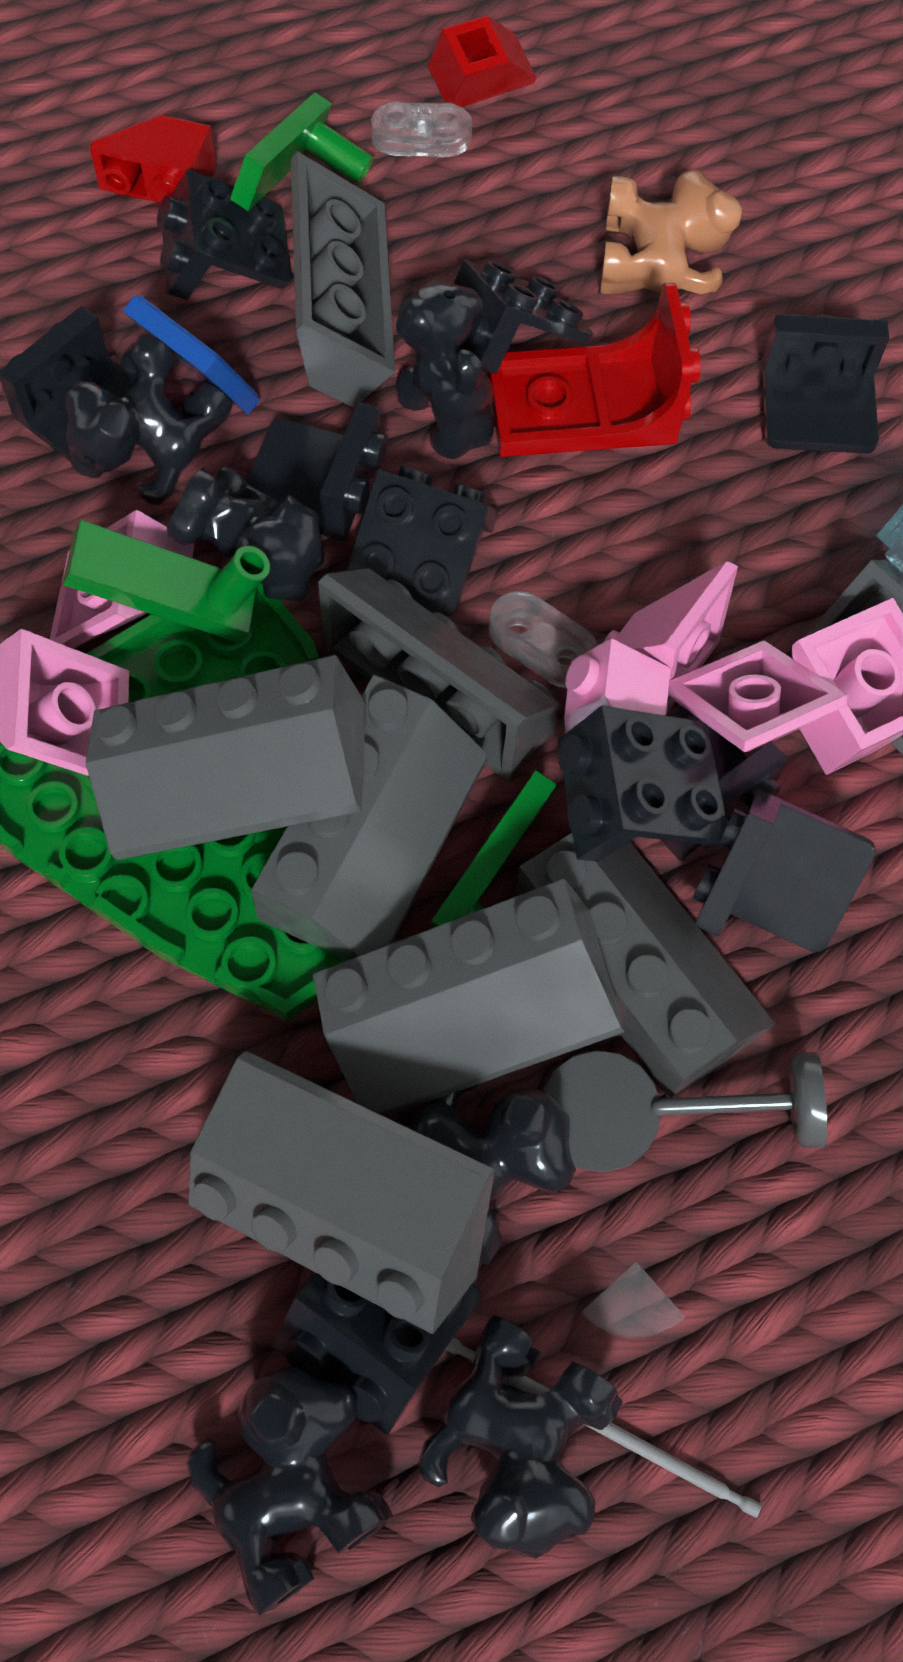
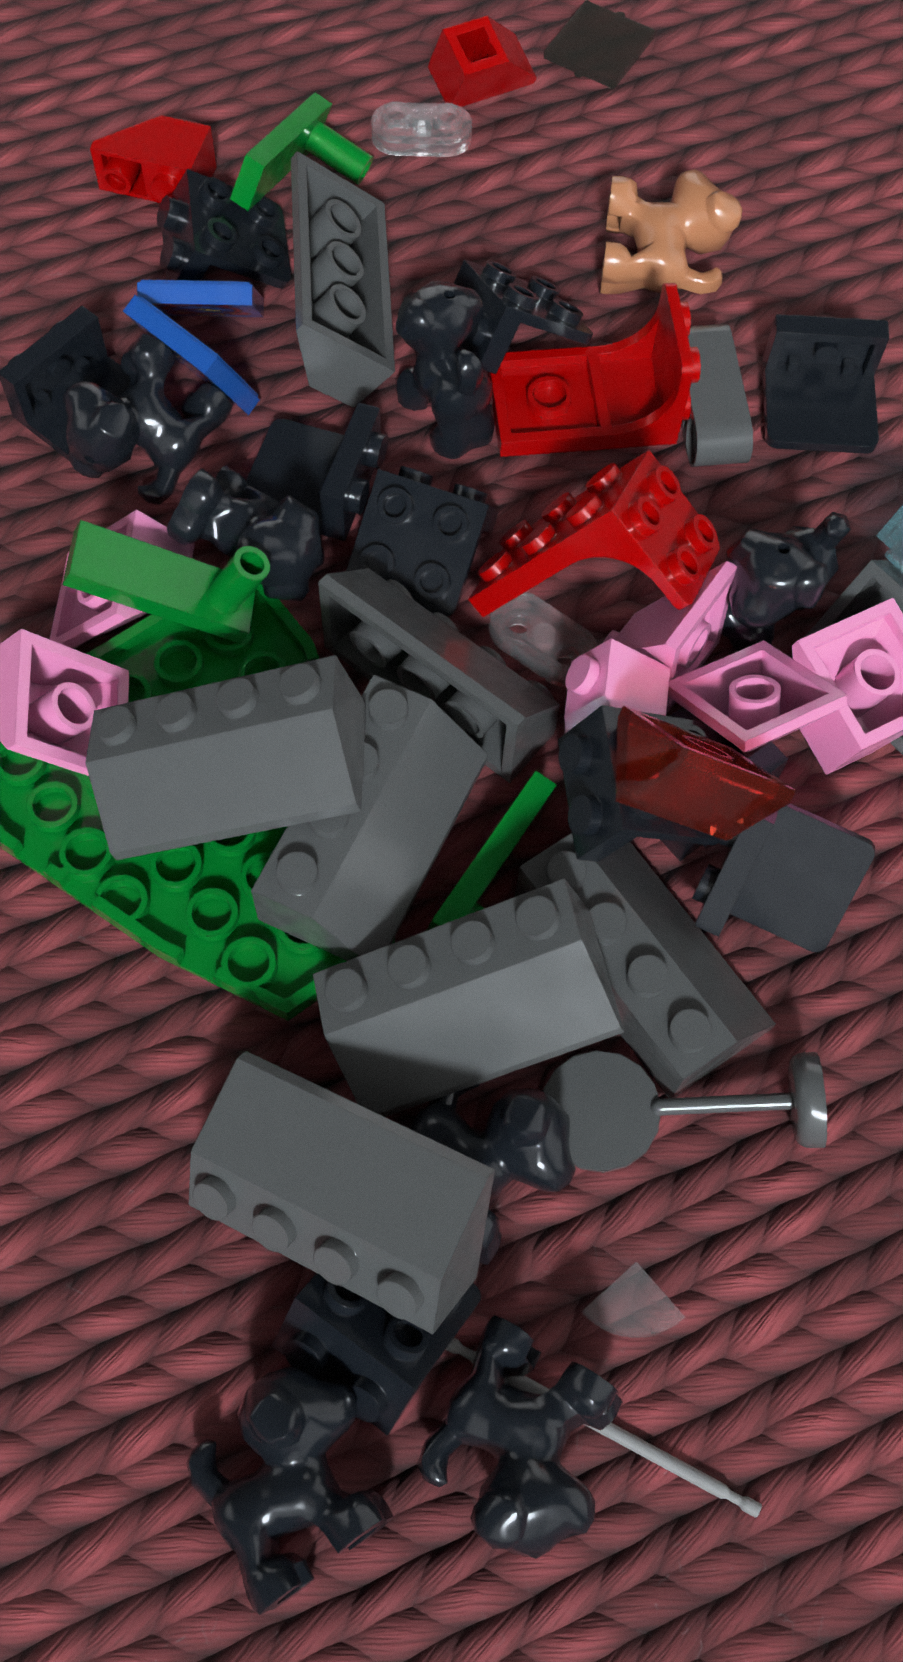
none -> blue tile [137,280,264,317]
none -> red bracket [468,450,720,617]
none -> clear smoke piece [544,0,656,89]
none -> clear red slope [616,705,796,841]
none -> dark grey beam [681,323,753,467]
none -> black animal [721,512,851,651]

